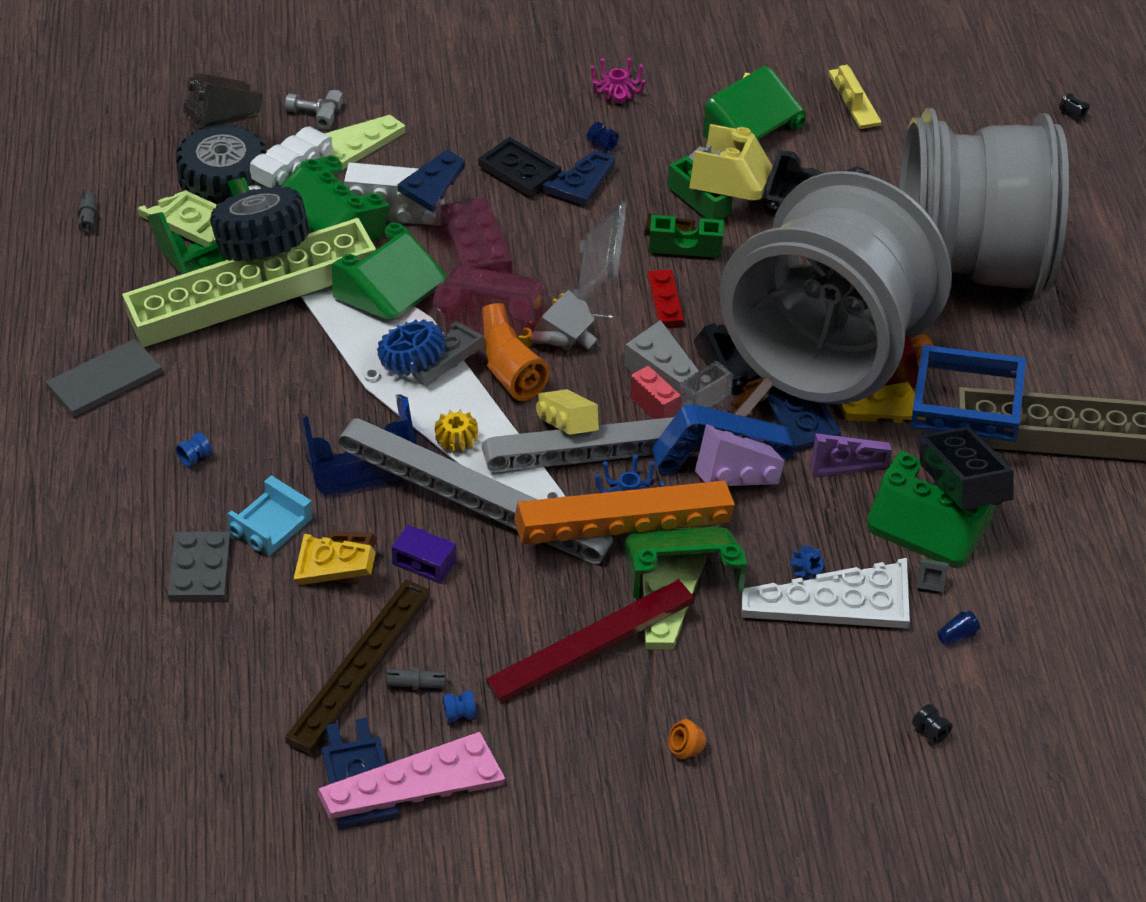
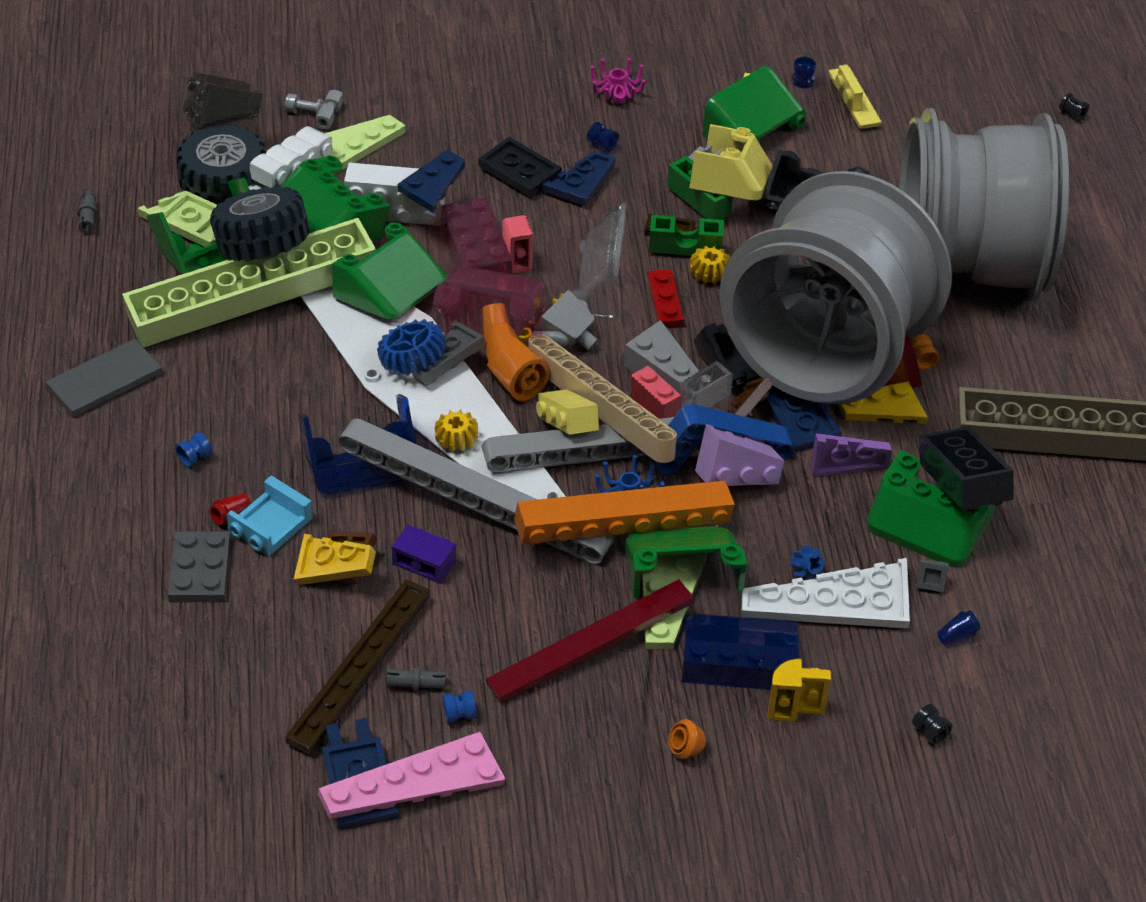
blue window [911,345,1026,442] -> none
none -> red cone [209,493,251,525]
none -> coral brick [502,215,533,274]
none -> tan beam [528,335,677,463]
none -> clear blue slope [682,613,799,690]
none -> yellow gear [690,245,730,285]
none -> yellow brick [767,659,831,722]
none -> clear blue wheel [792,57,816,88]

